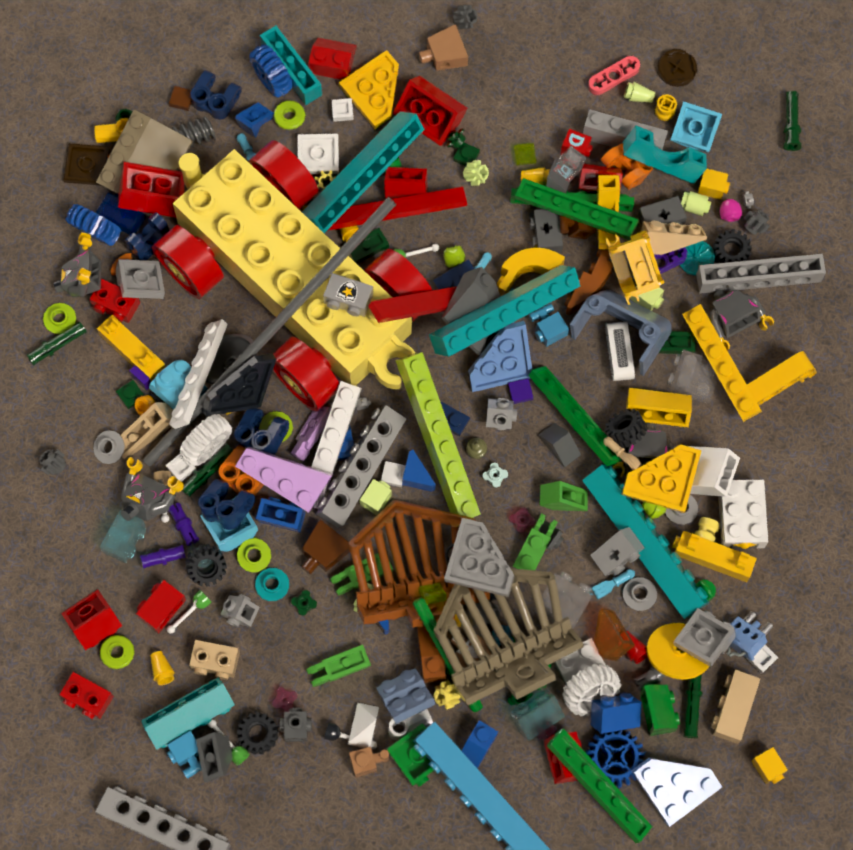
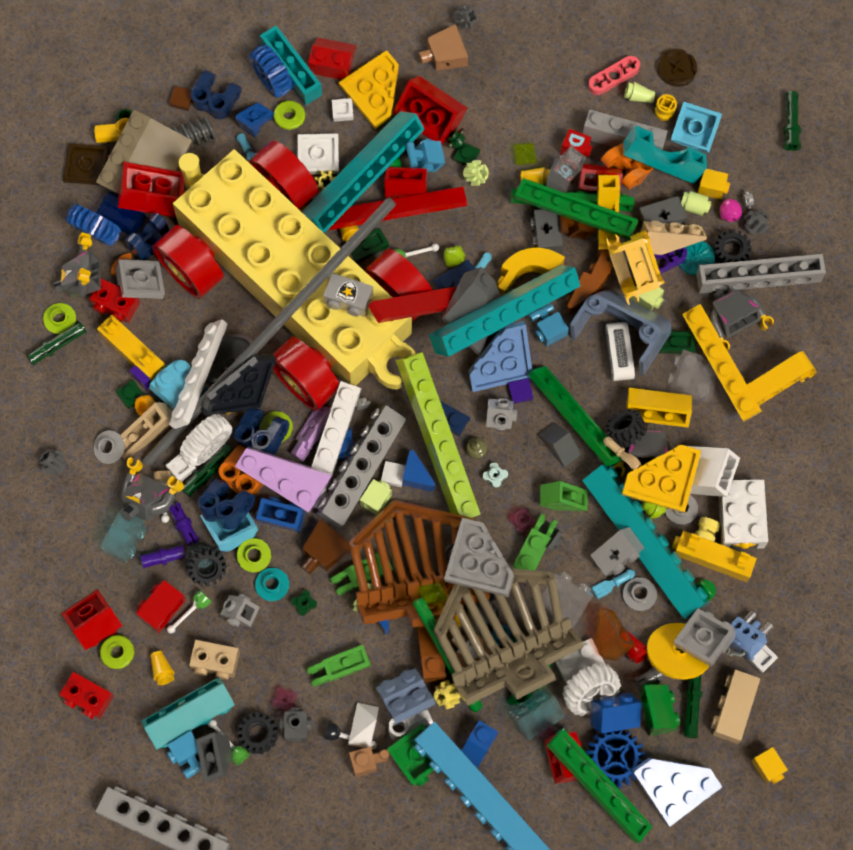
none -> dark azure brick [406,139,445,172]

